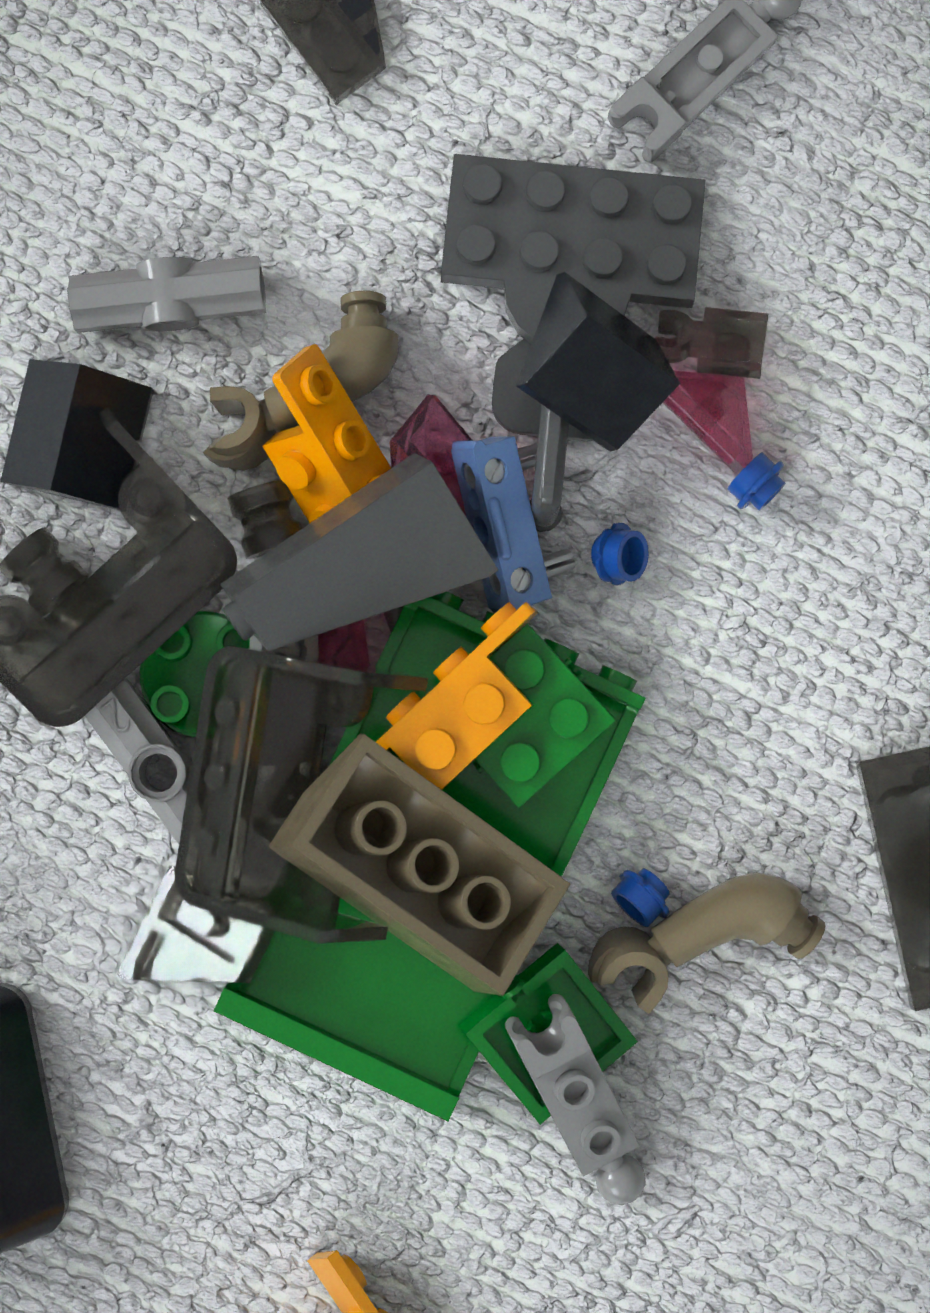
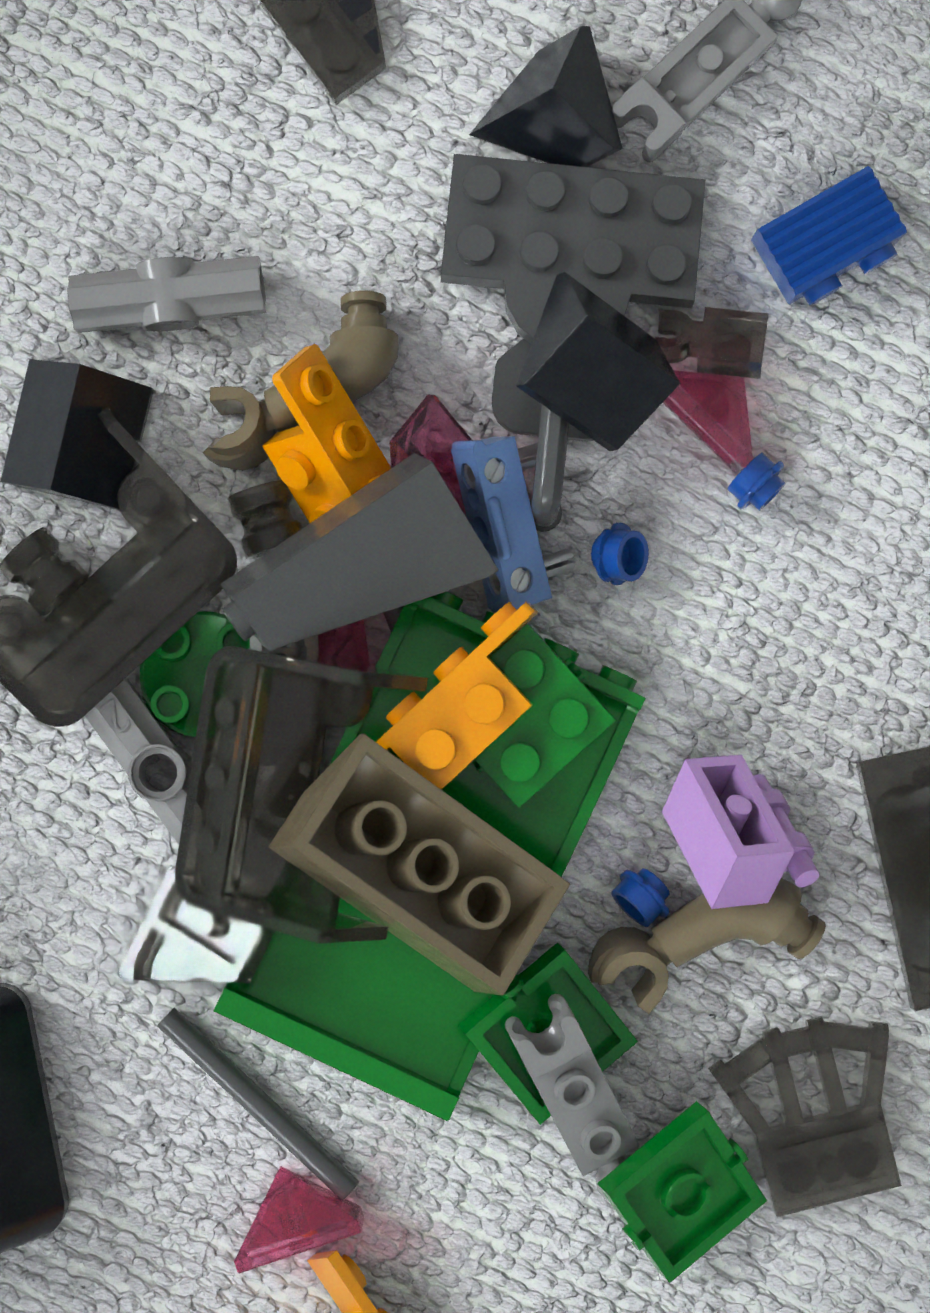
none -> dark grey bar [157,1007,359,1201]
none -> clear pink slope [234,1166,364,1274]
none -> black slope [469,26,623,167]
none -> green plate [597,1101,767,1283]
none -> lavender brick [662,755,819,909]
none -> clear smoke plate [708,1016,902,1217]
none -> blue brick [751,166,907,306]

